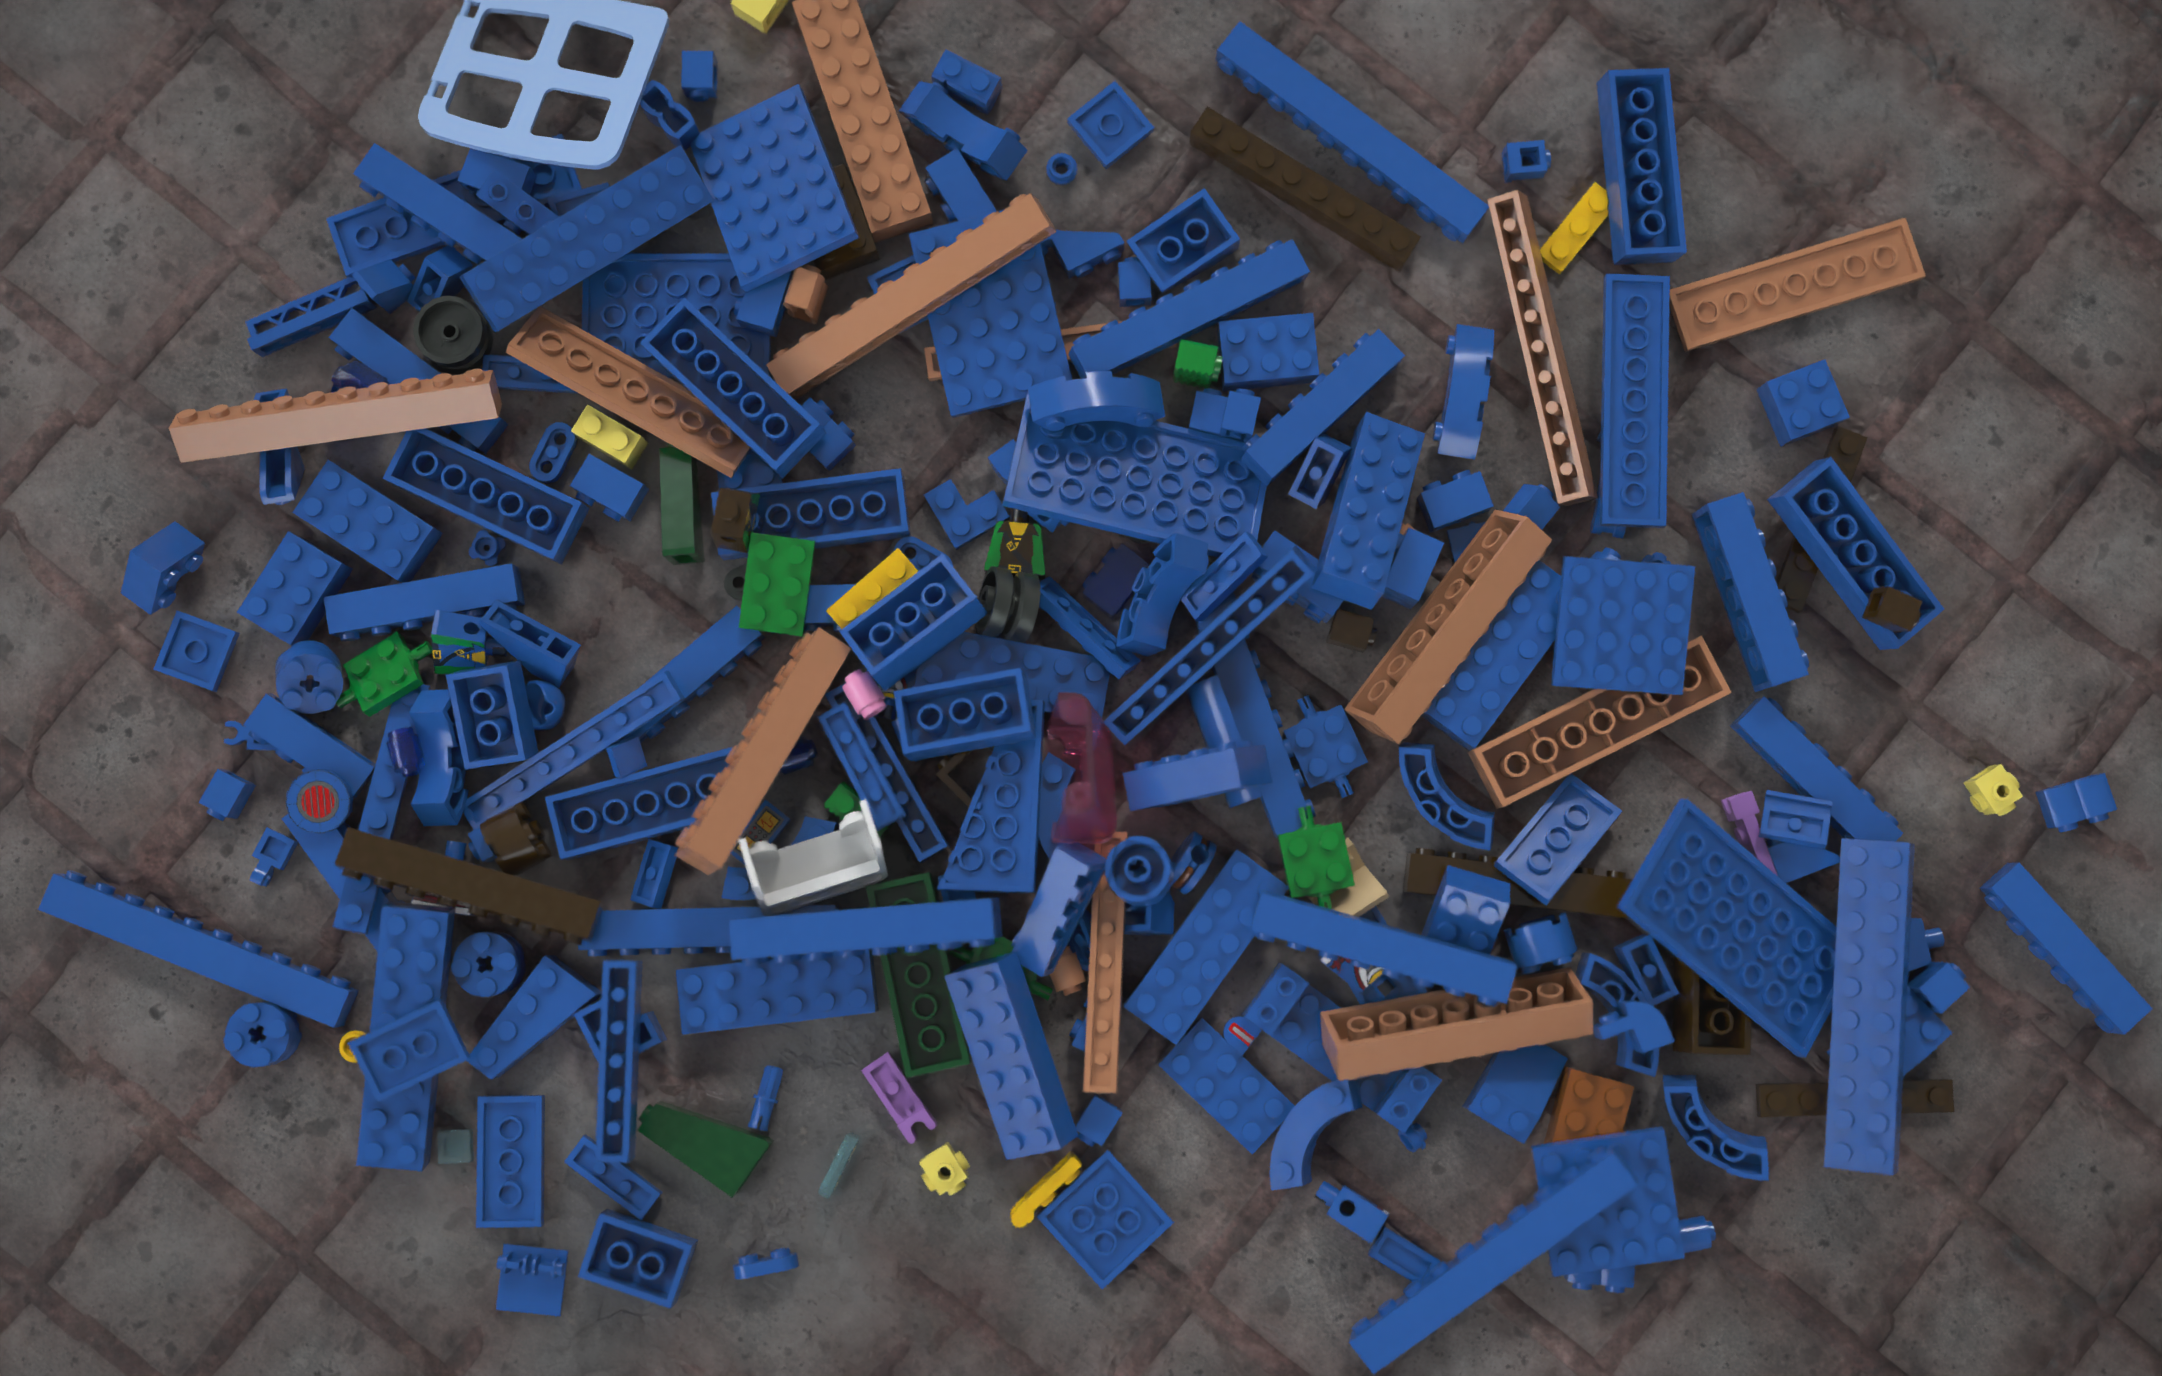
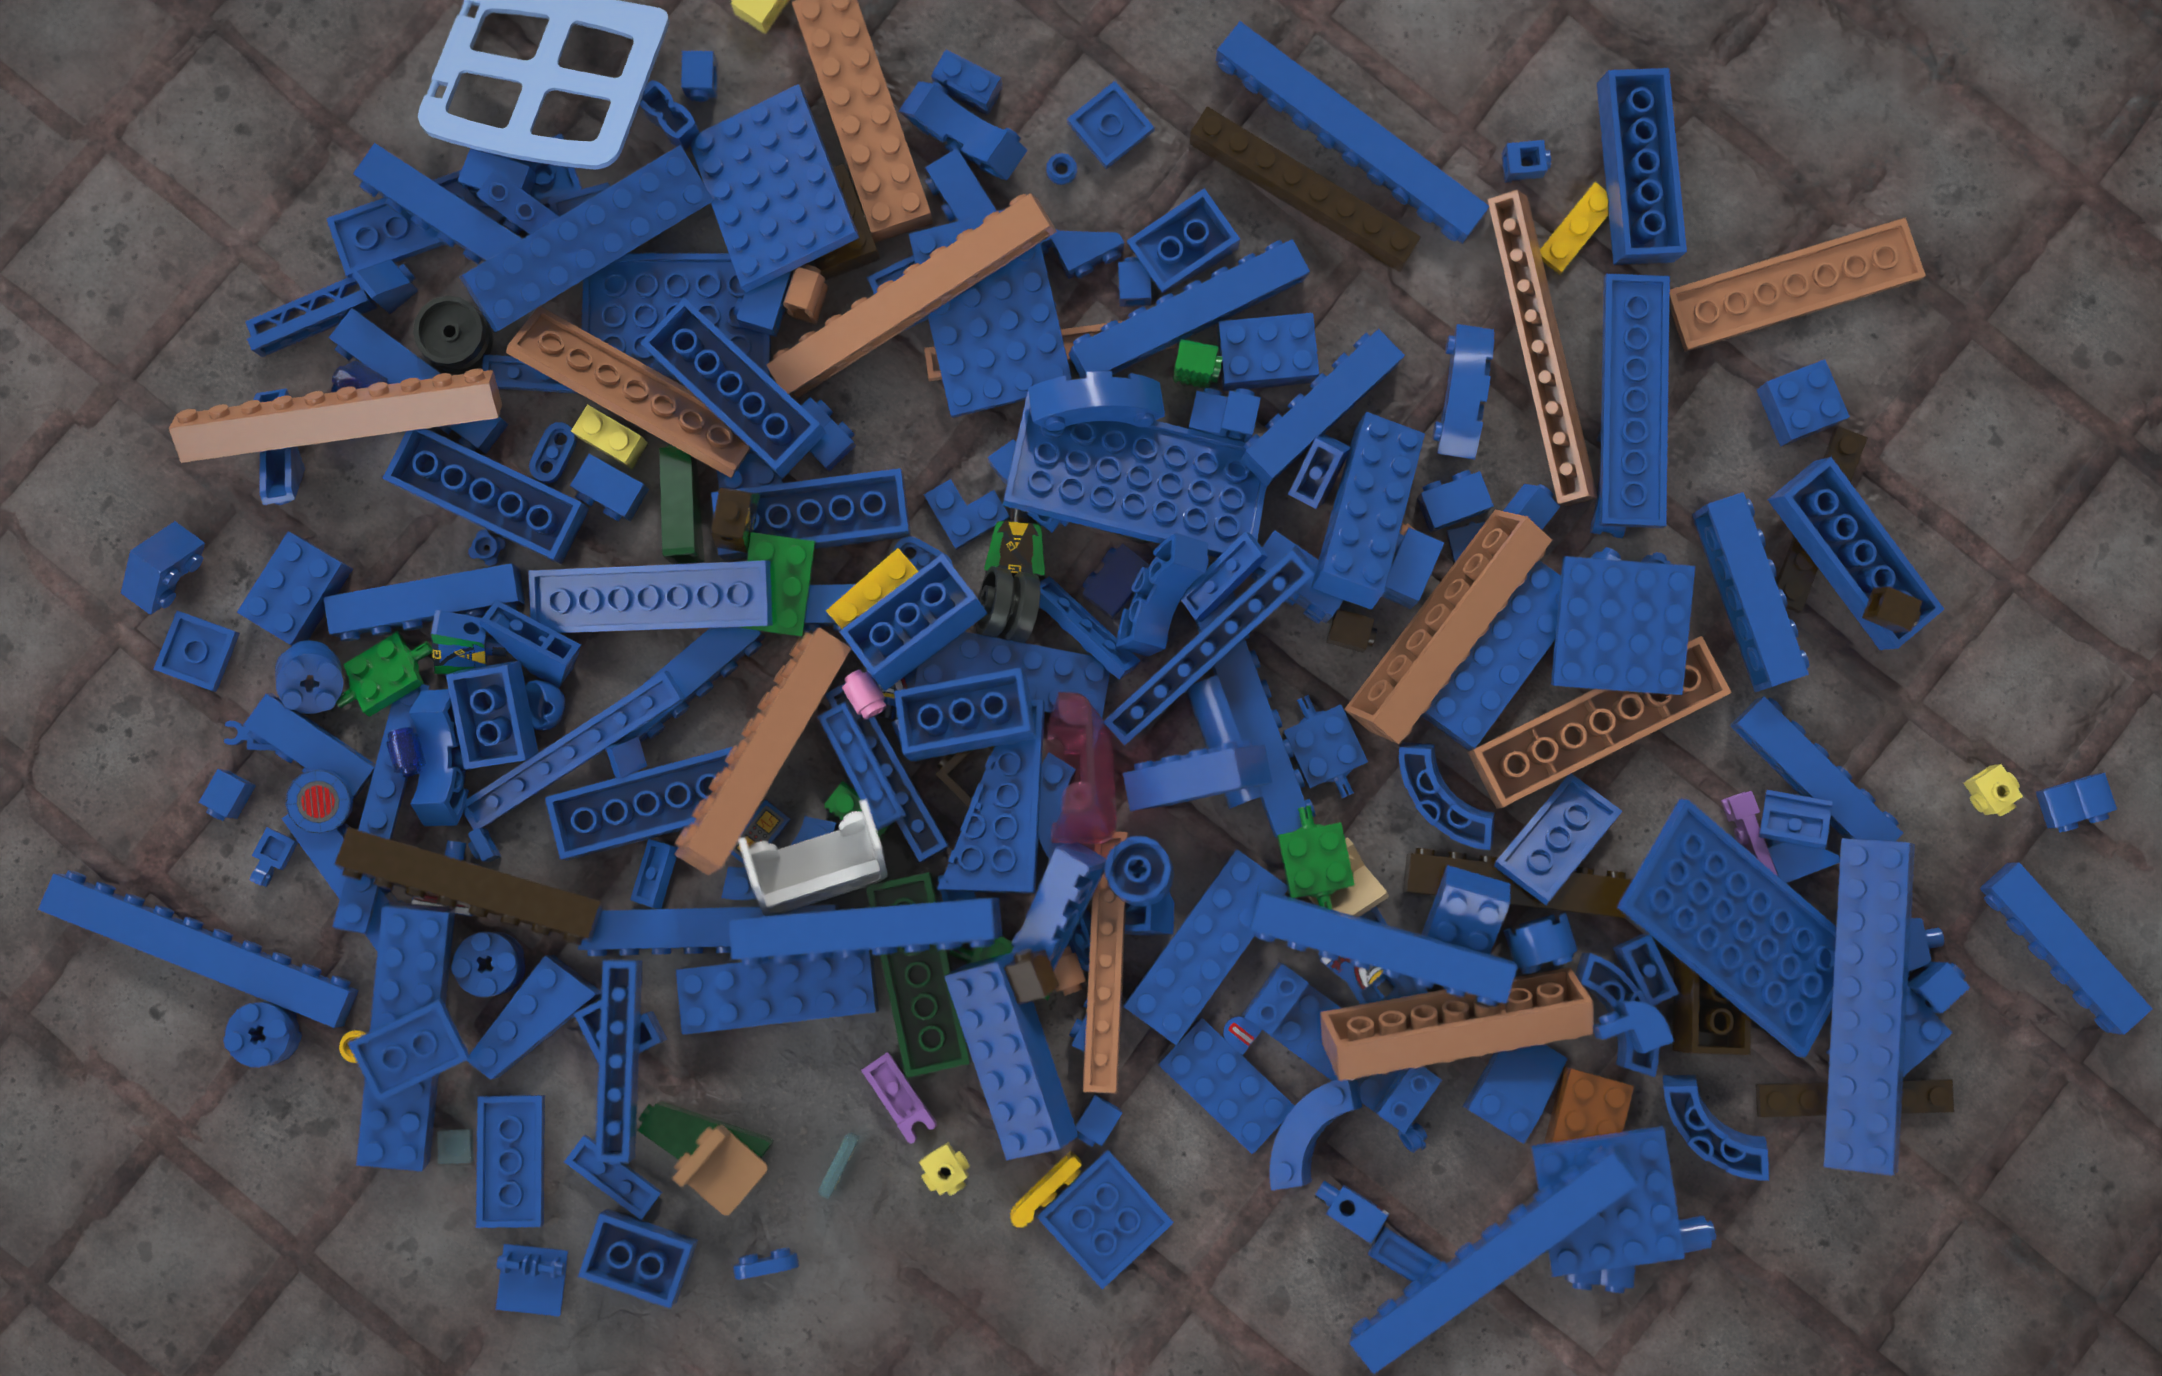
blue brick [292,460,443,583] -> none
blue slope [407,246,473,312] -> none
dark brown brick [480,801,552,876] -> none
blue axle [747,1065,783,1132] -> none
clear blue brick [777,735,818,775] -> none
blue head [1171,831,1217,894] -> none
none -> plate [528,561,773,633]
none -> medium nougat bracket [672,1124,768,1216]
none -> dark brown brick [1004,948,1059,1004]

